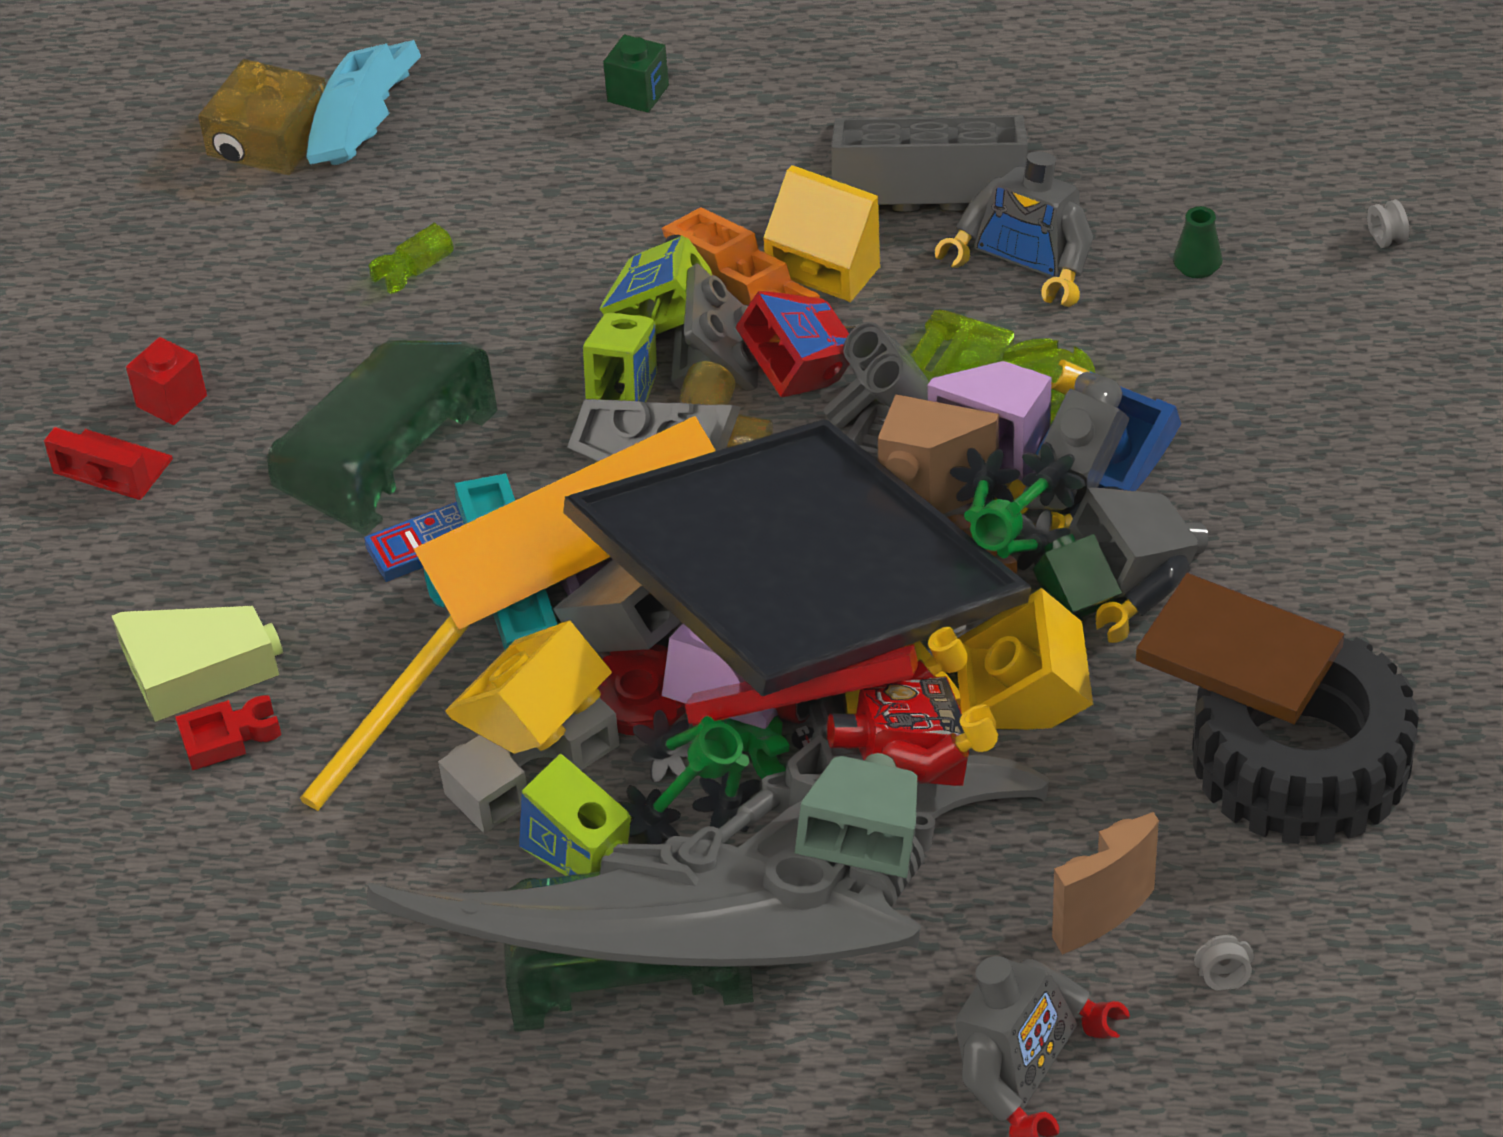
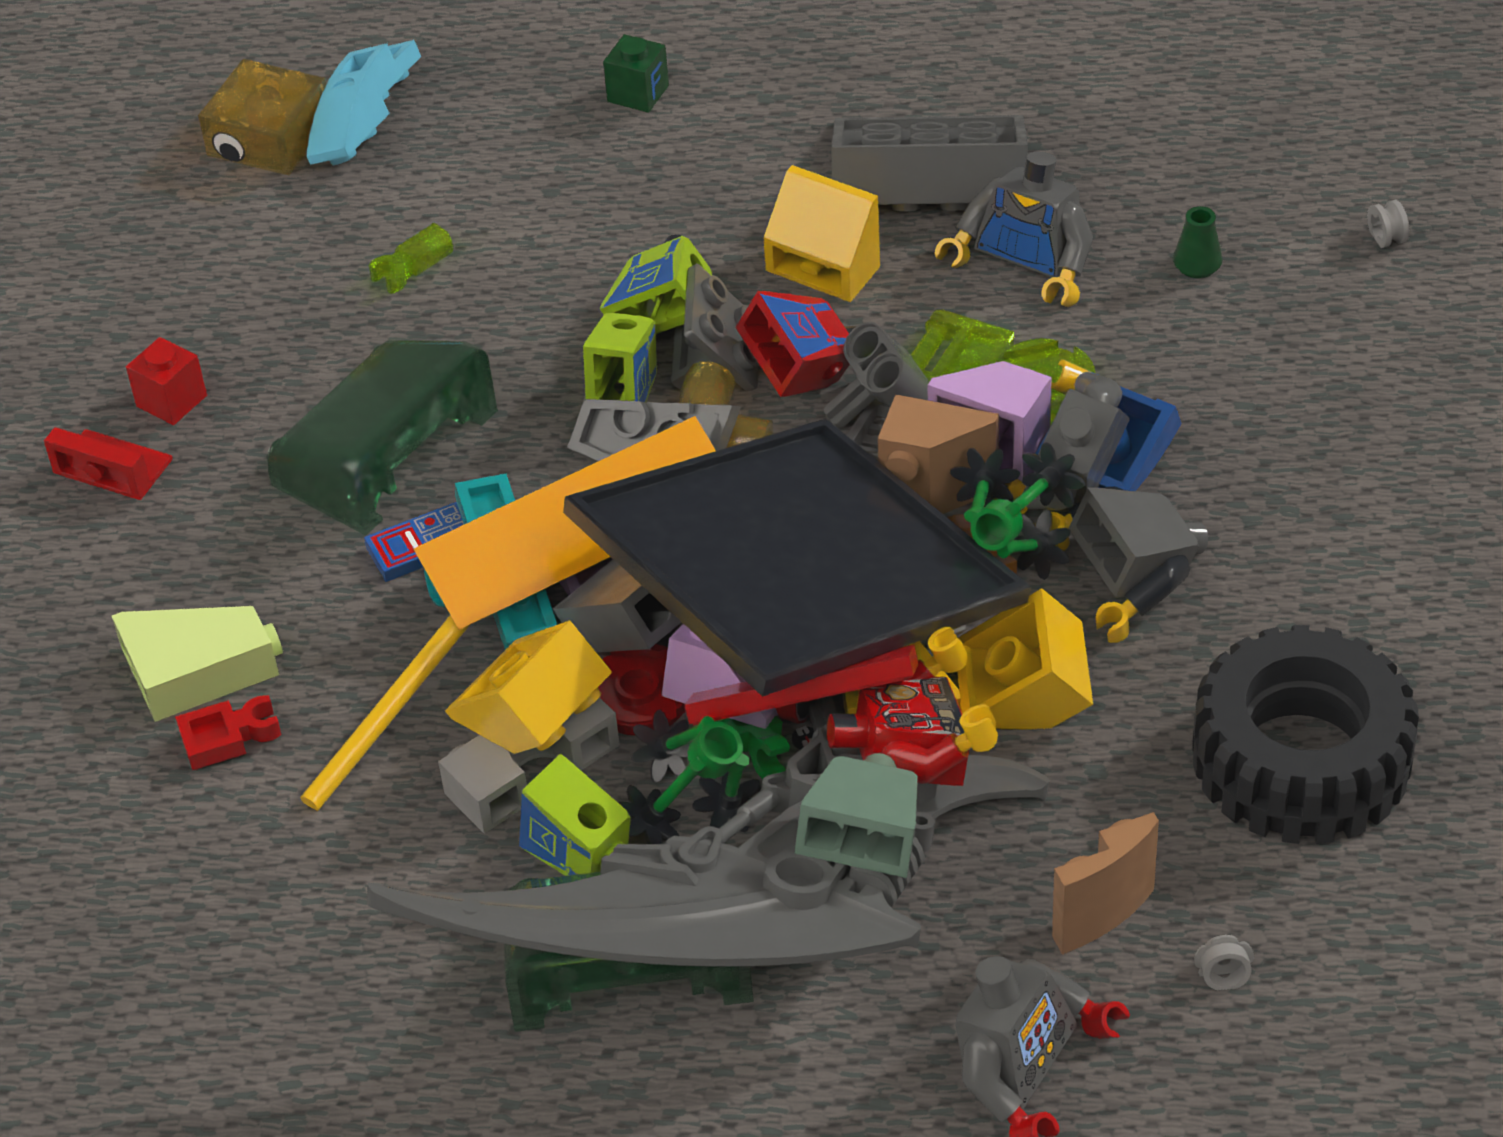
orange slope [662,207,820,306] -> none
dark green brick [1032,534,1122,619] -> none
reddish brown tile [1136,573,1344,725] -> none

